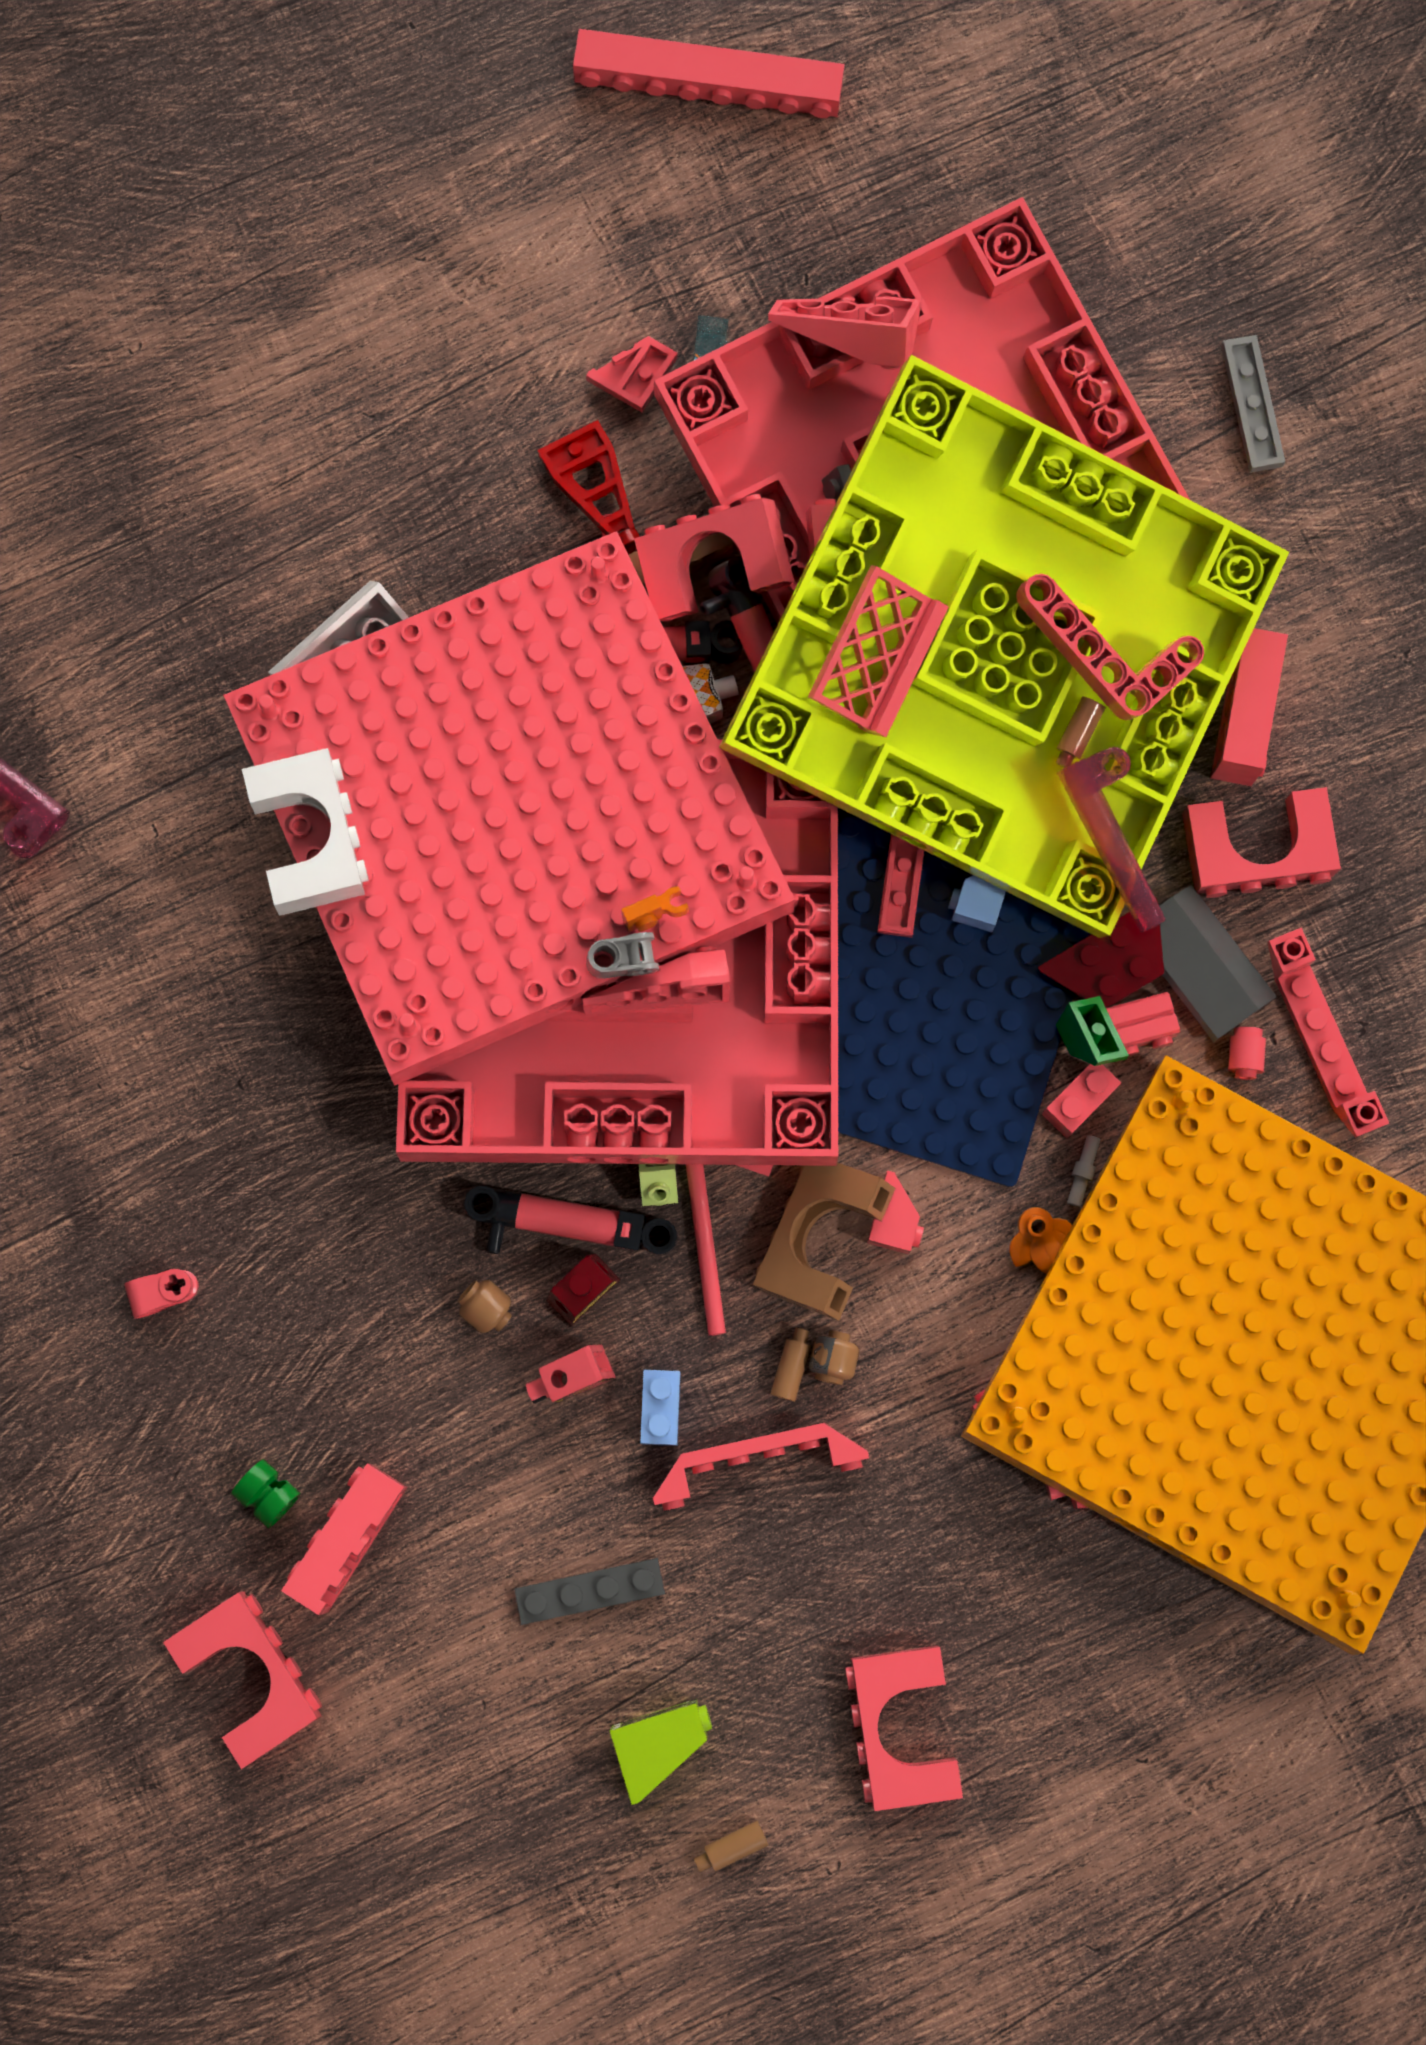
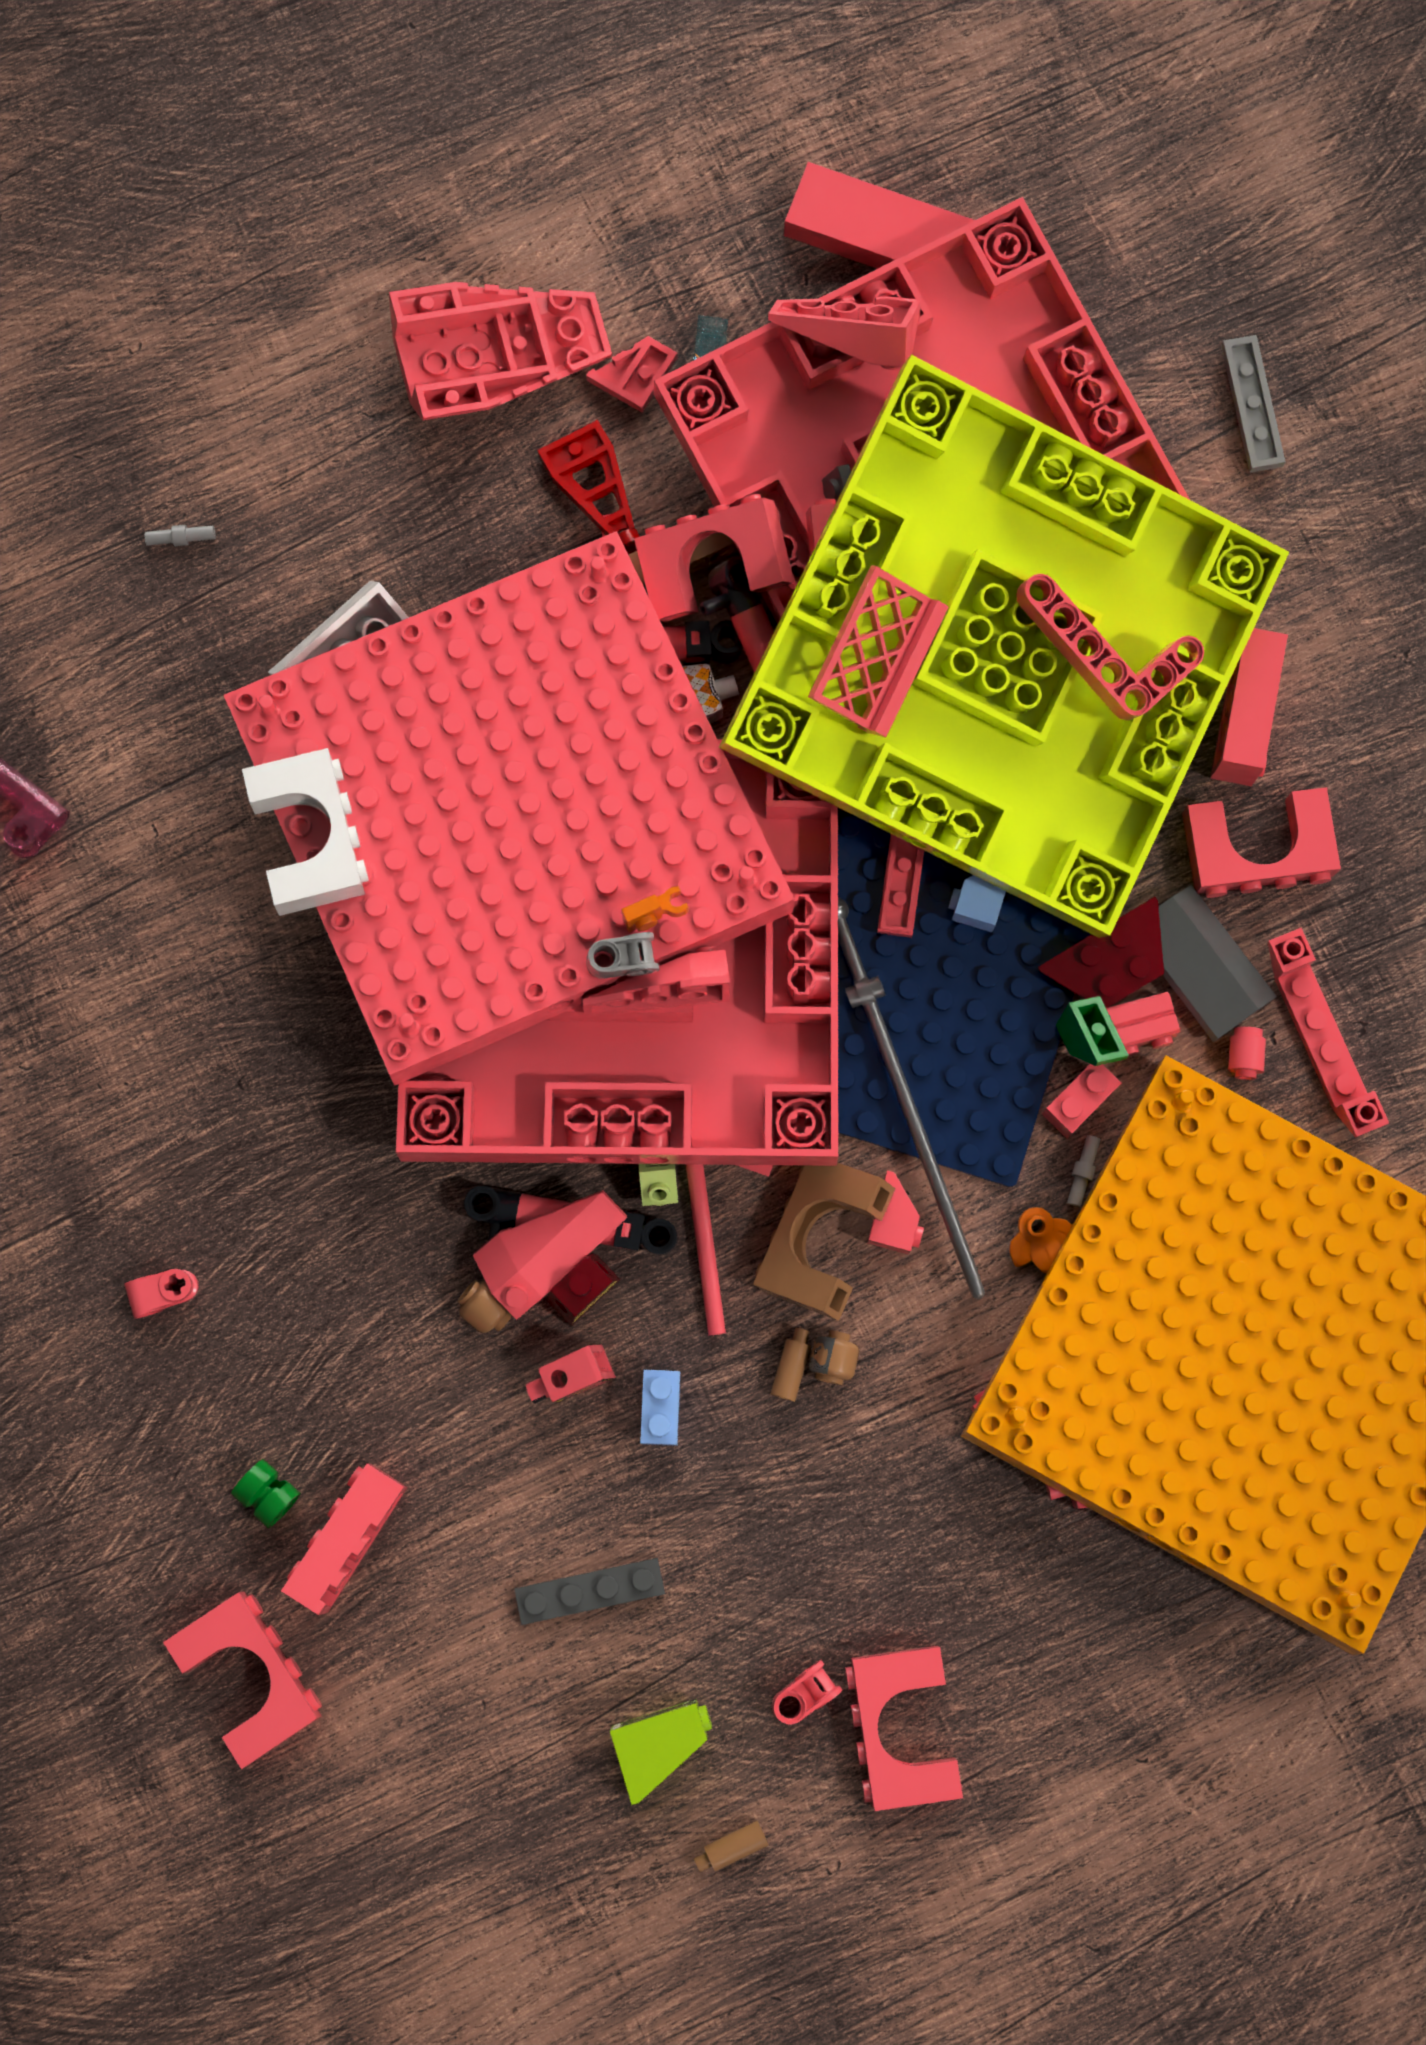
coral brick [573,29,845,118] -> none
coral slope [653,1423,869,1511] -> none
nougat cylinder [1056,696,1106,769] -> none
clear pink axle [1057,747,1166,933] -> none
none -> light grey bar [145,525,216,546]
none -> coral wedge [389,282,612,421]
none -> coral wedge [473,1190,627,1320]
none -> coral piece [772,1660,843,1724]
none -> coral brick [784,162,975,269]
none -> flat silver bar [838,898,985,1299]

